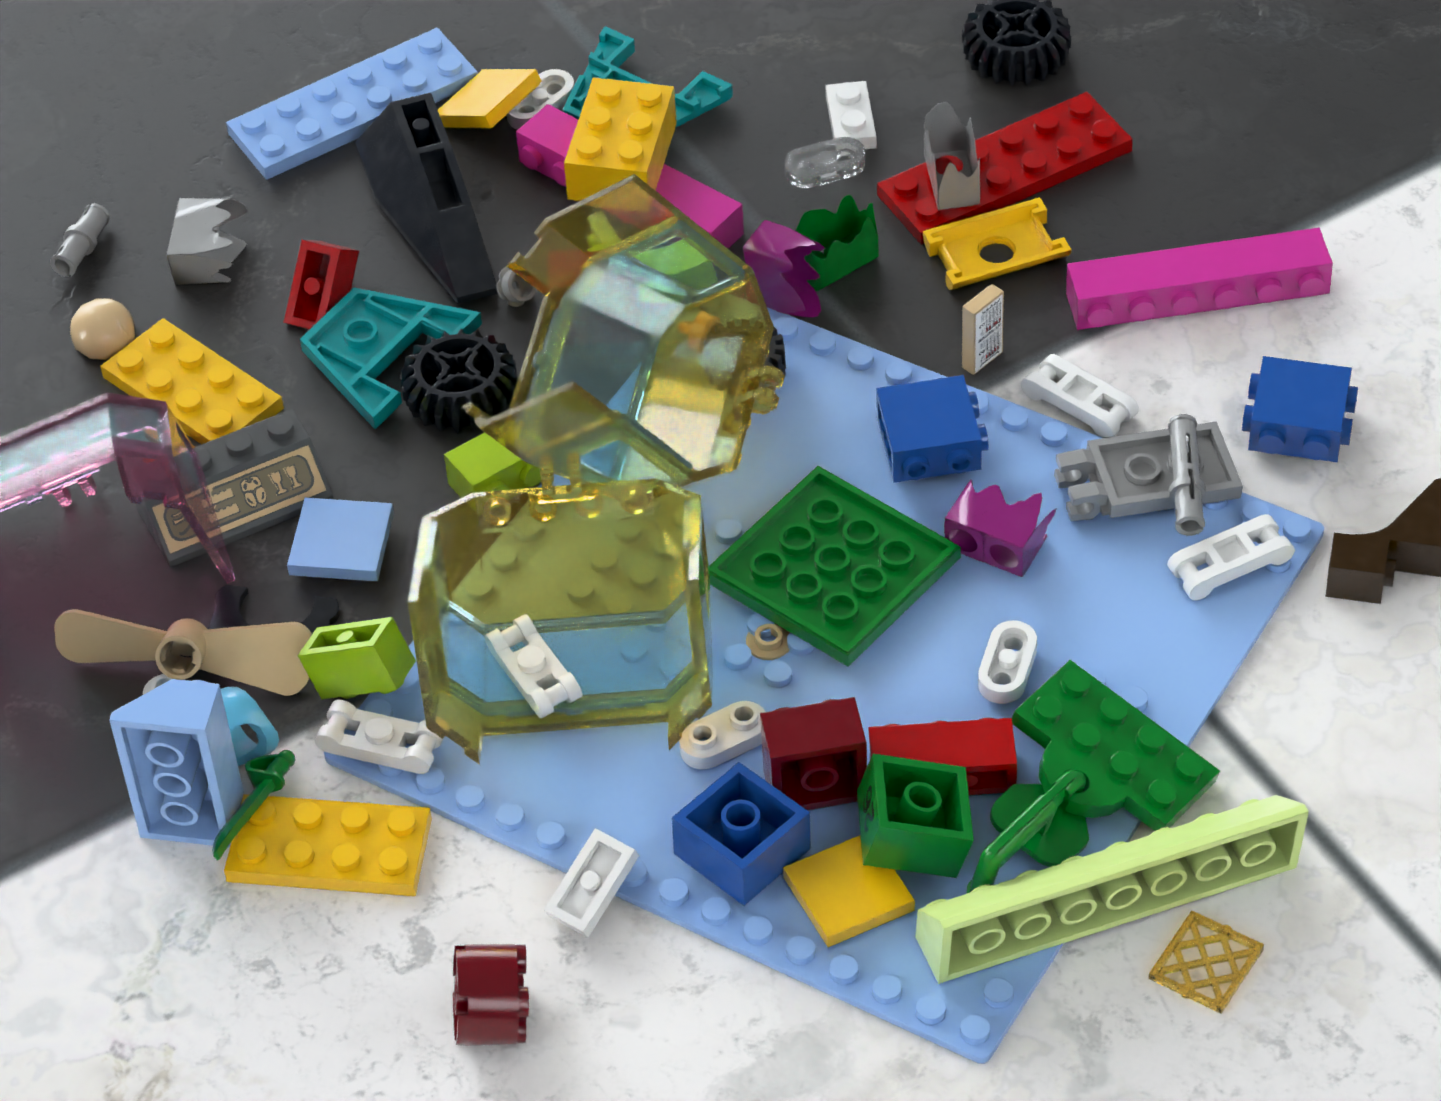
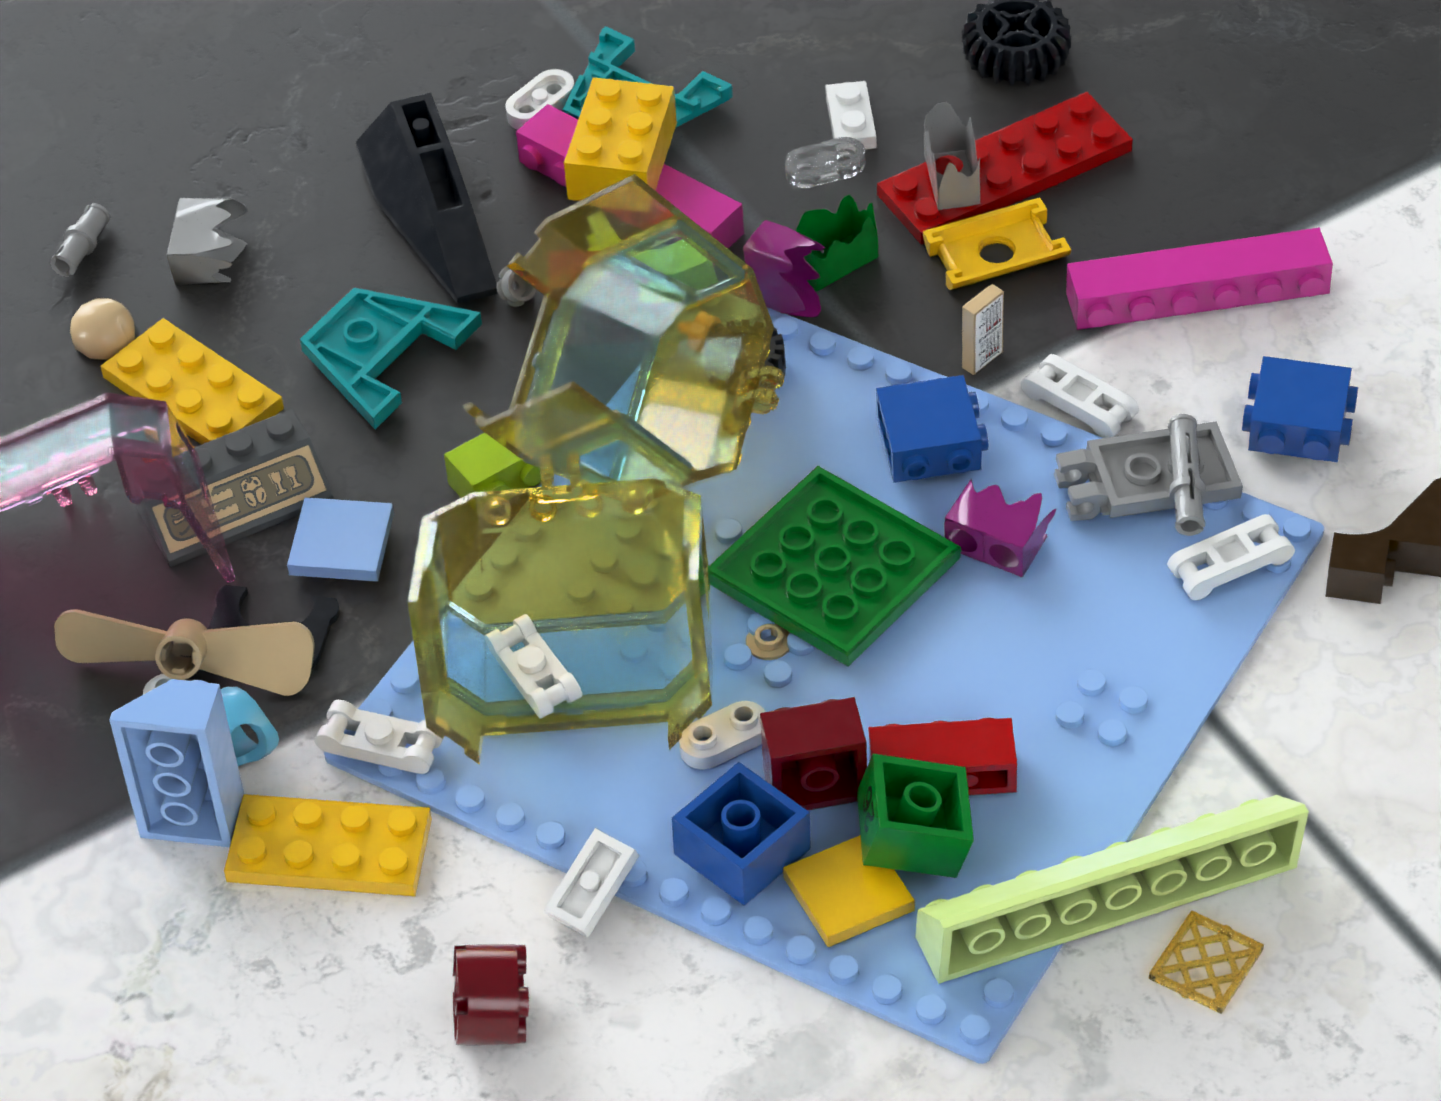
green sword [212,750,296,861] -> none
light blue plate [226,27,478,180] -> none
red slope [283,240,359,329] -> none
lime brick [298,617,416,699] -> none
black gear [400,328,518,434] -> none
yellow tile [438,69,542,128] -> none
green plate [966,660,1220,893] -> none
white plate [978,620,1037,704] -> none

